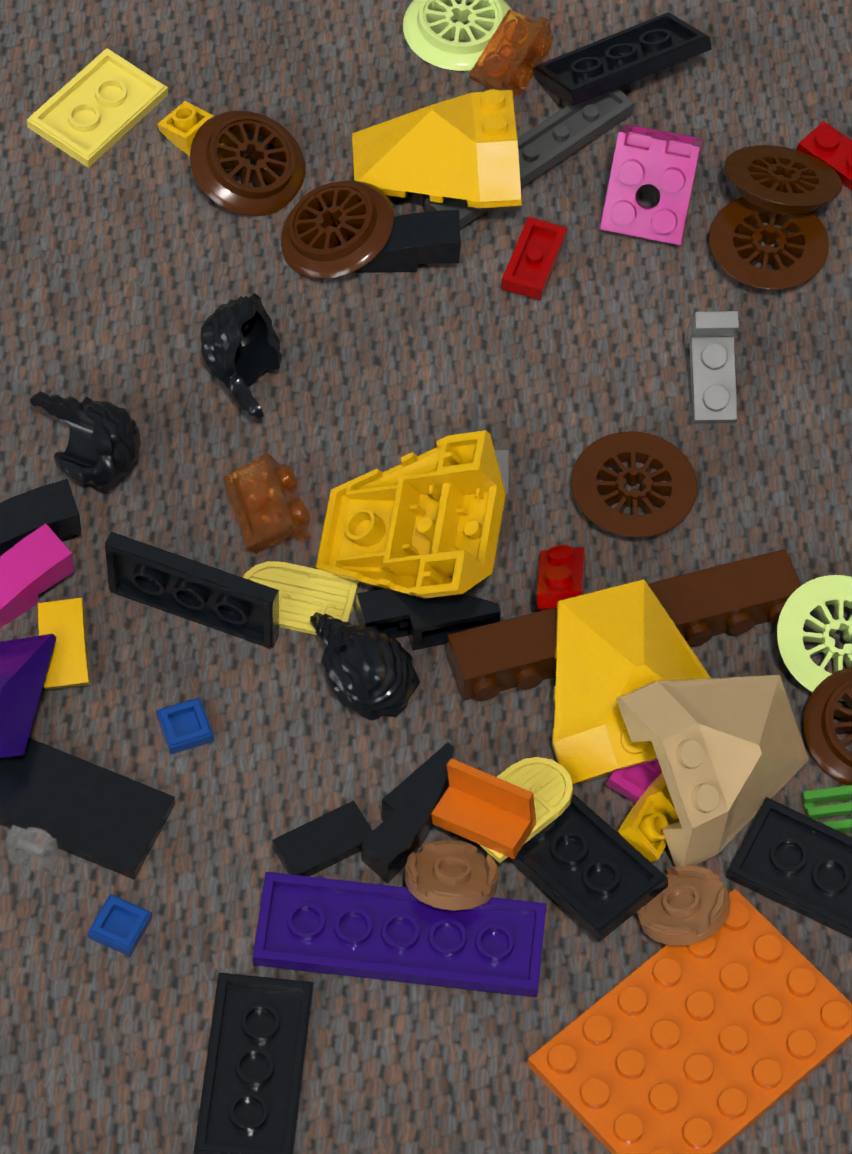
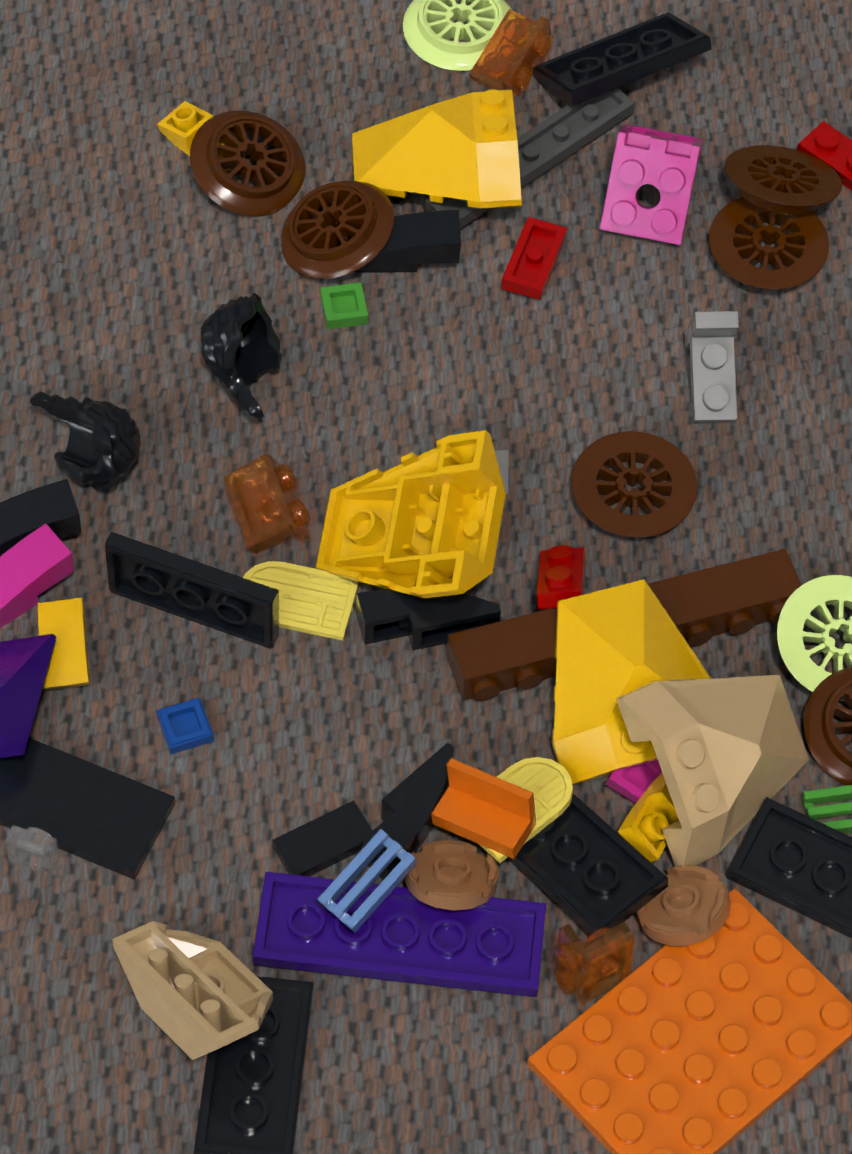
light yellow tile [27,48,168,168] -> none
blue tile [88,894,152,957] -> none
black hair [310,612,420,721] -> none
none -> tan wedge [112,921,273,1060]
none -> medium blue tile [318,829,418,933]
none -> bright green tile [320,282,368,330]
none -> clear orange bracket [554,922,635,1006]

